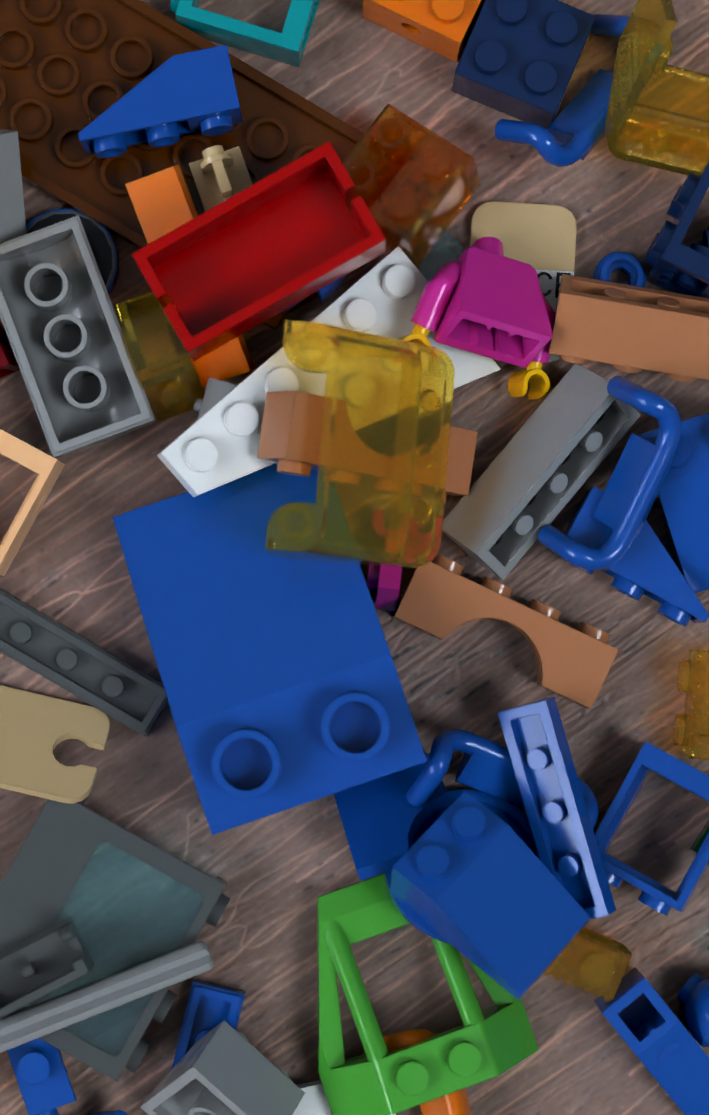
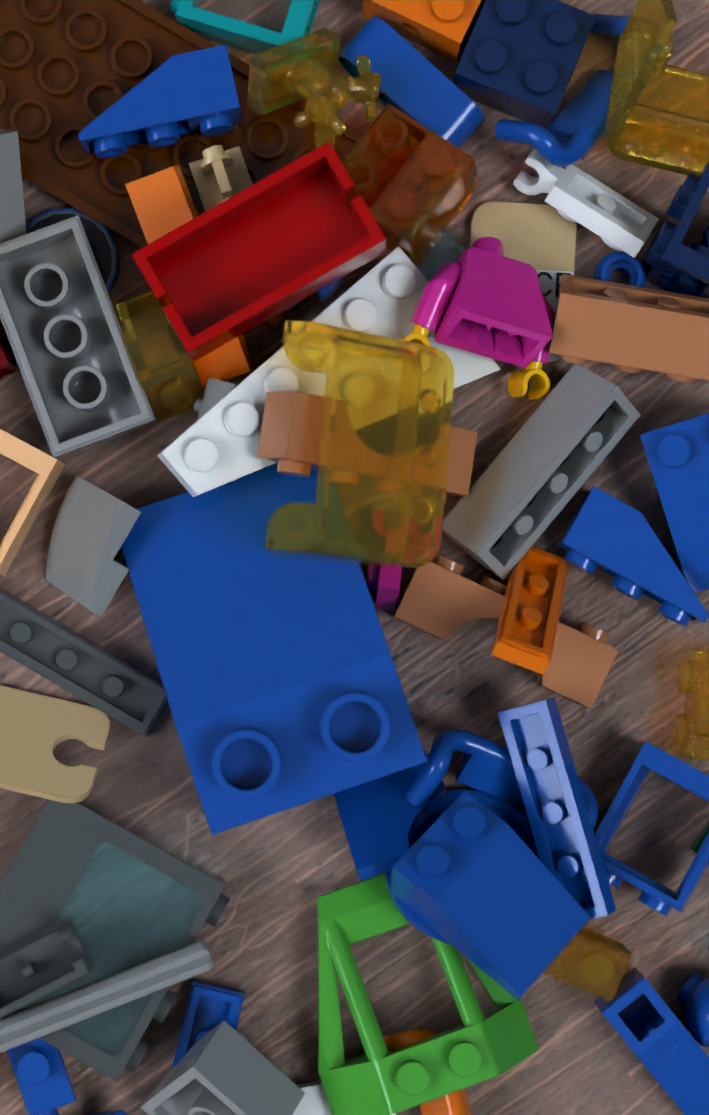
blue piece [538,376,682,570] -> none
none -> light grey slope [46,475,141,617]
none -> clear yellow piece [247,28,382,150]
none -> blue beam [337,16,485,159]
none -> orange tile [491,546,569,675]
none -> white plate [513,149,659,258]

